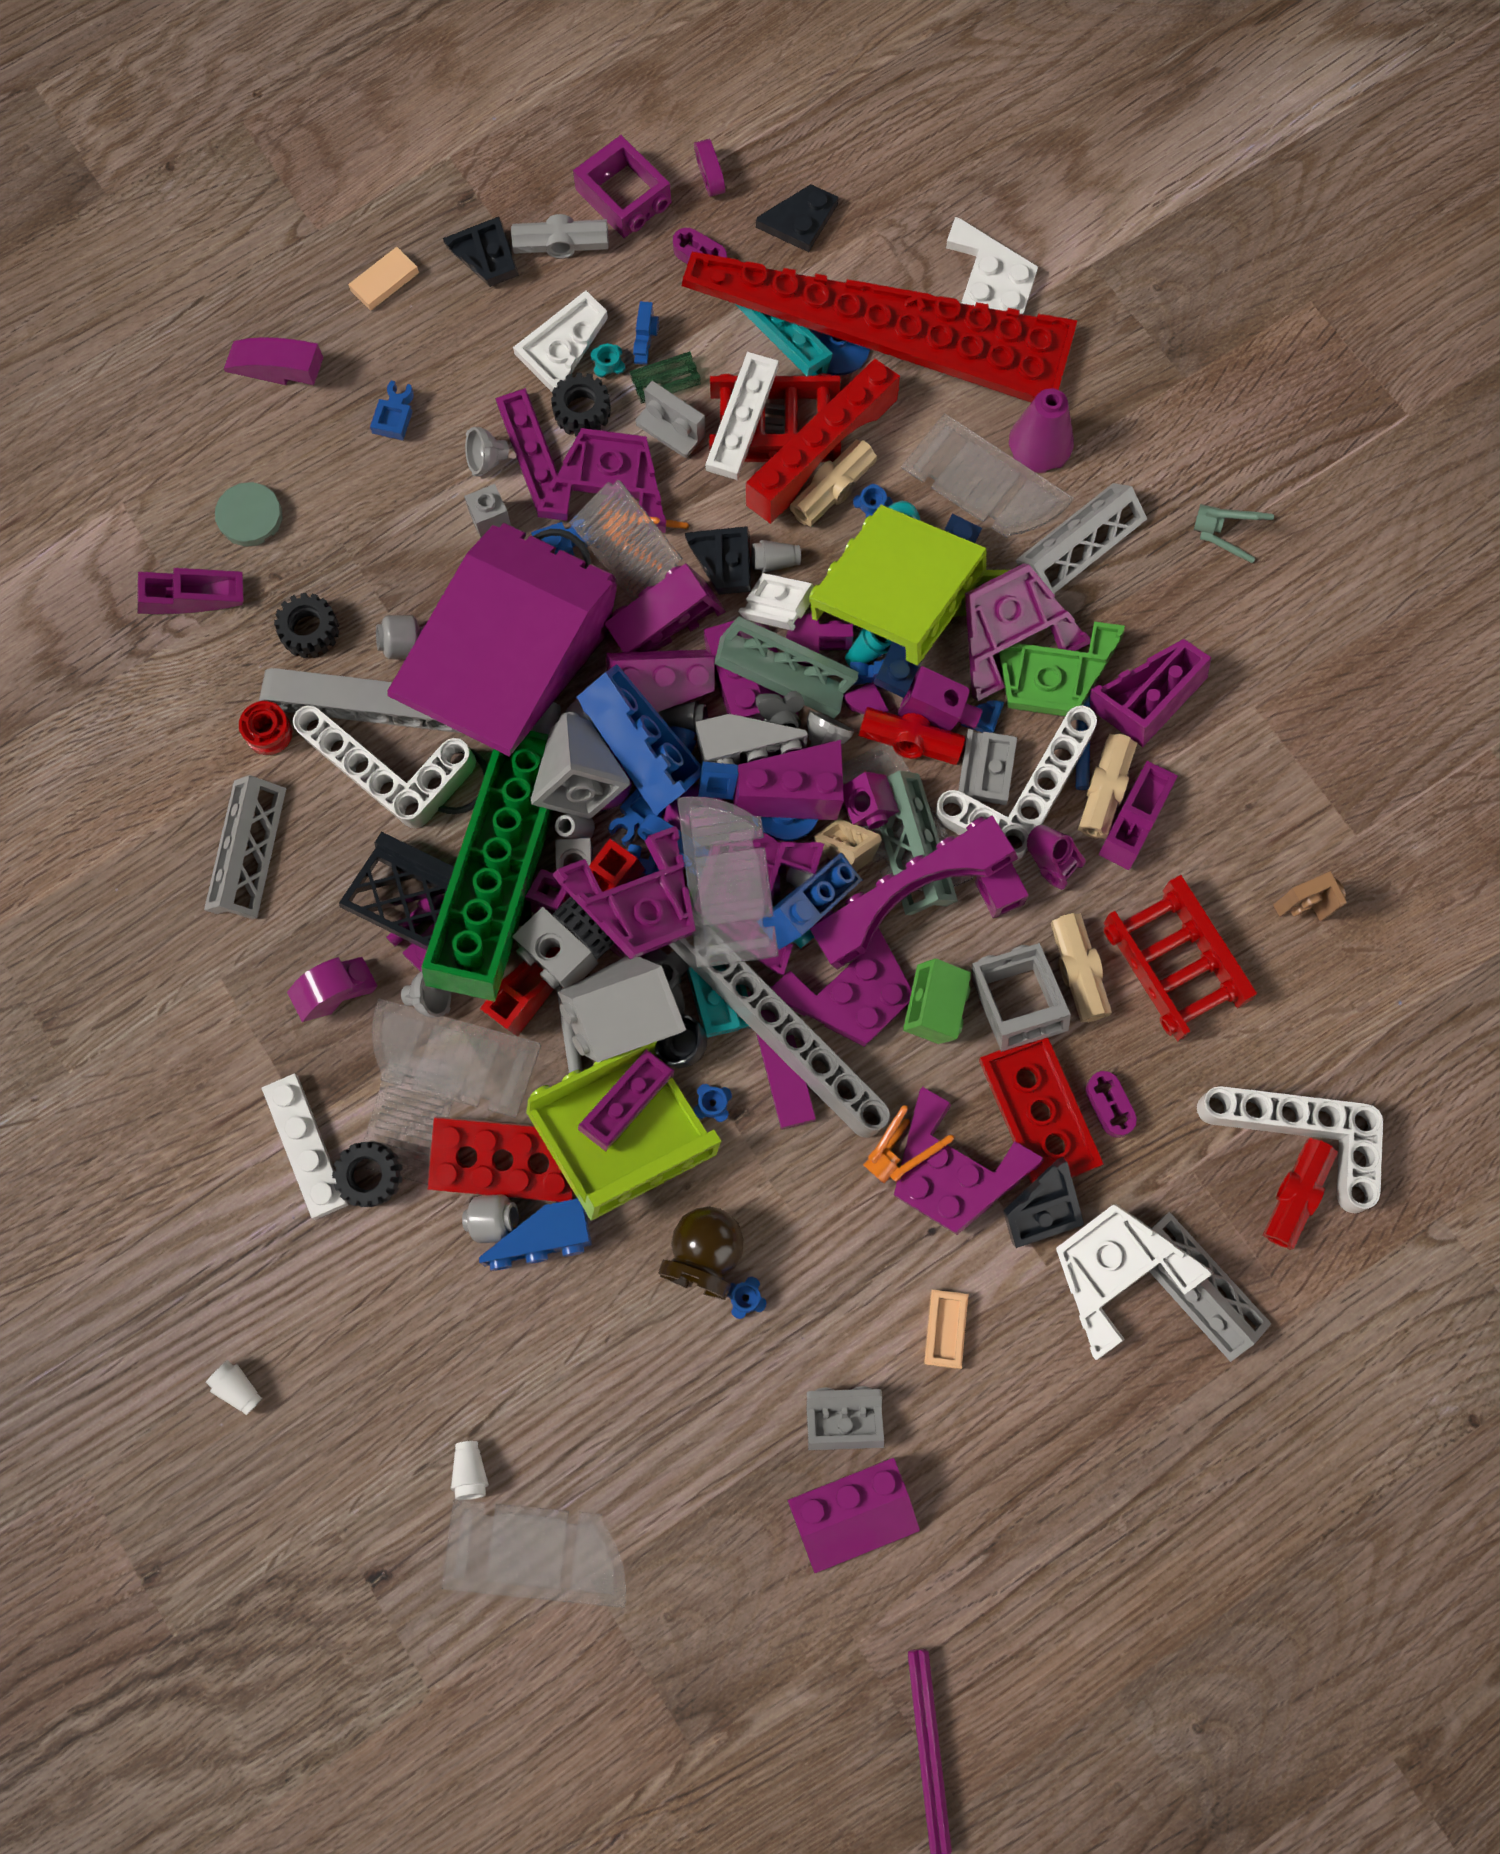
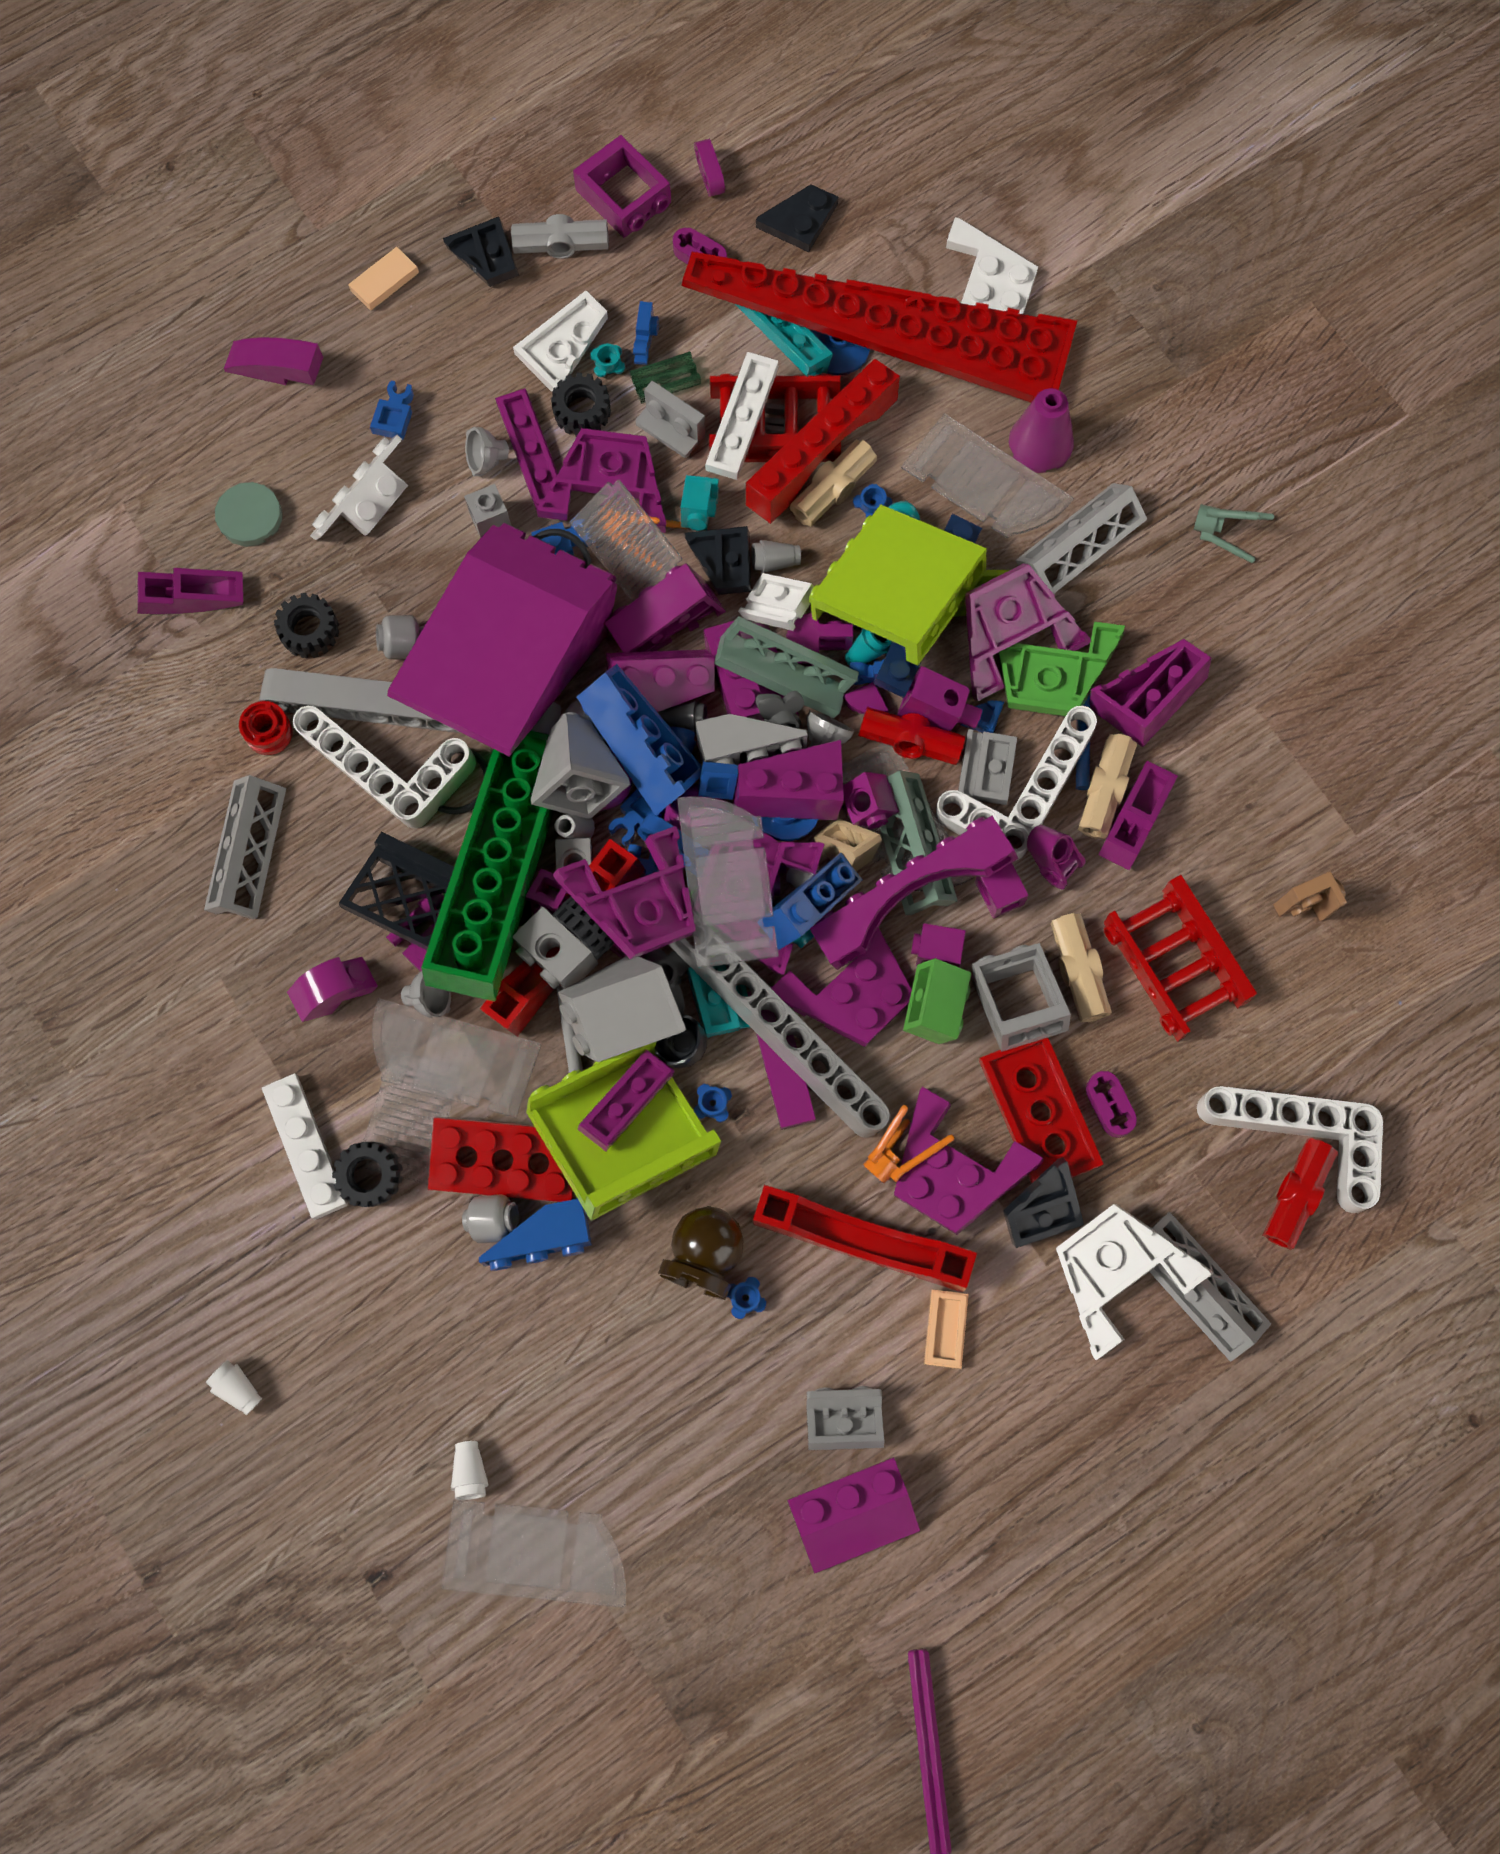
none -> white bracket [310,435,408,540]
none -> teal brick [681,475,719,531]
none -> red arch [753,1184,977,1293]
none -> magenta brick [911,923,966,967]

